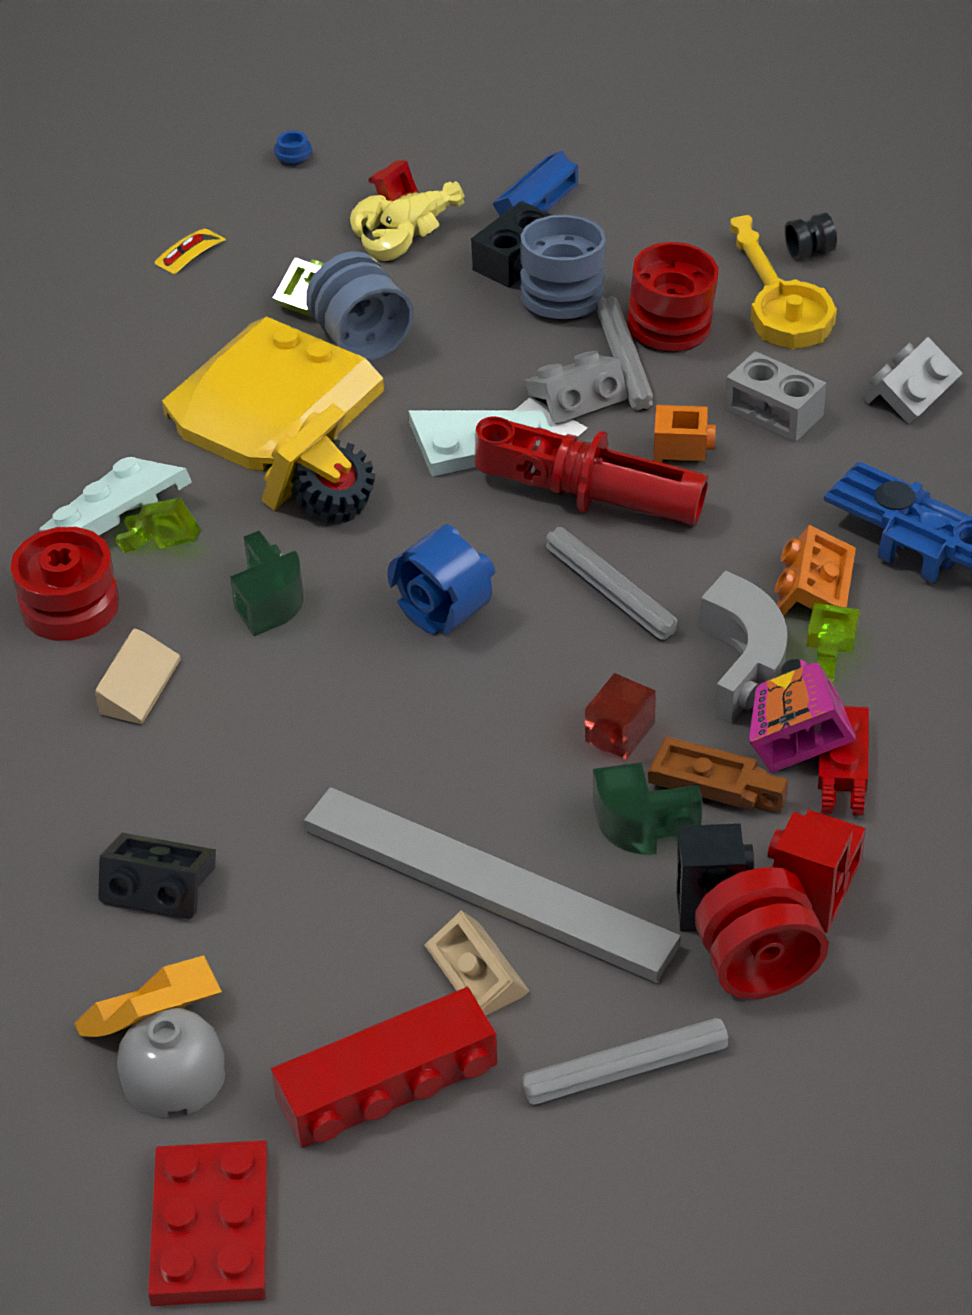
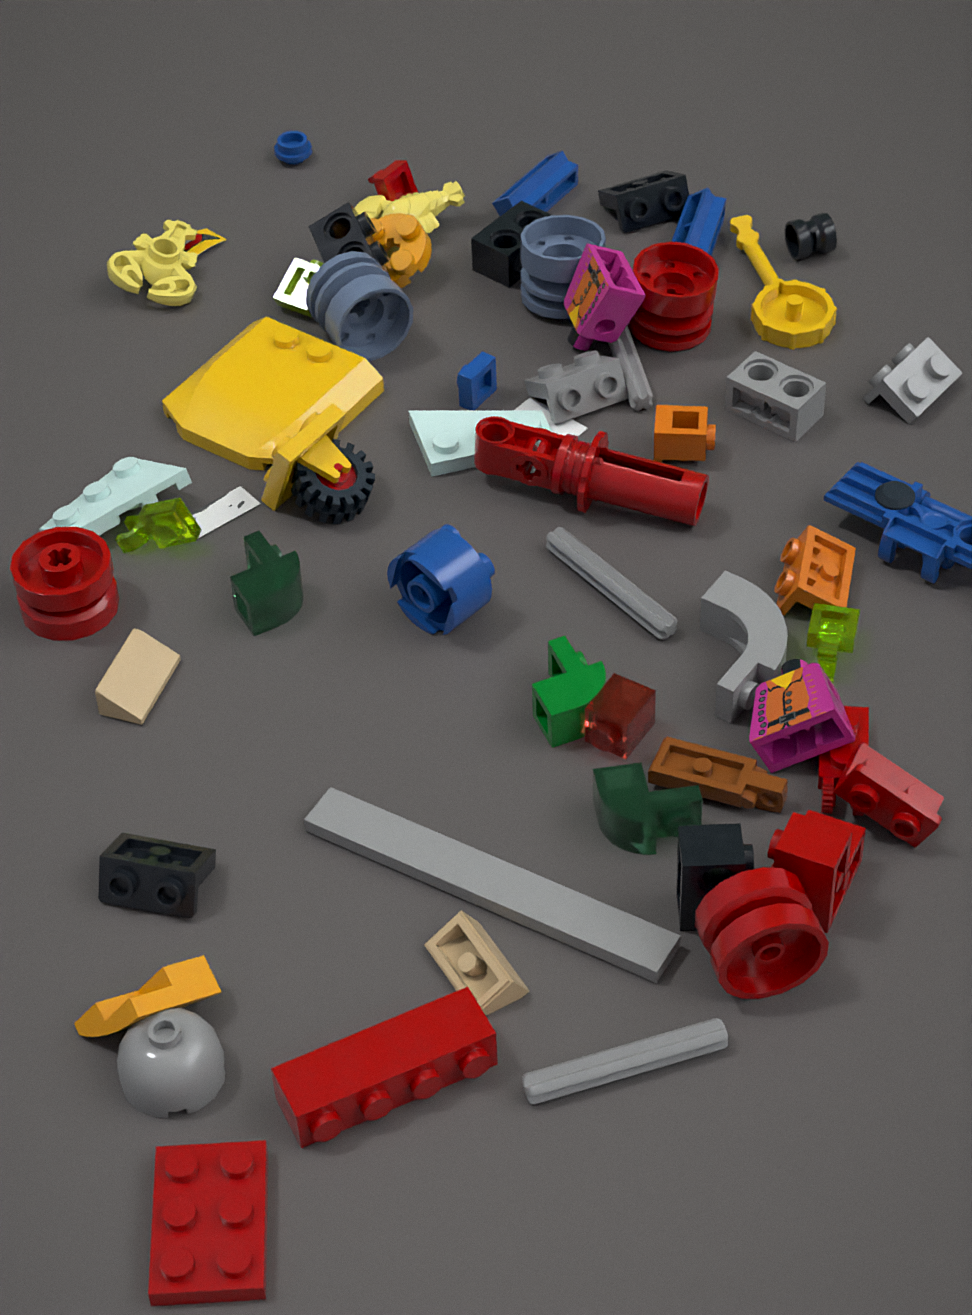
none -> light yellow animal [107,219,198,306]
none -> white sticker [177,486,261,539]
none -> black brick [308,202,391,279]
none -> light orange plate [371,213,432,288]
none -> blue plate [457,351,497,410]
none -> green brick [532,636,606,748]
none -> dark pink torso [564,243,646,351]
none -> black bracket [598,170,689,232]
none -> blue piece [671,187,726,256]
none -> red bracket [833,742,944,848]

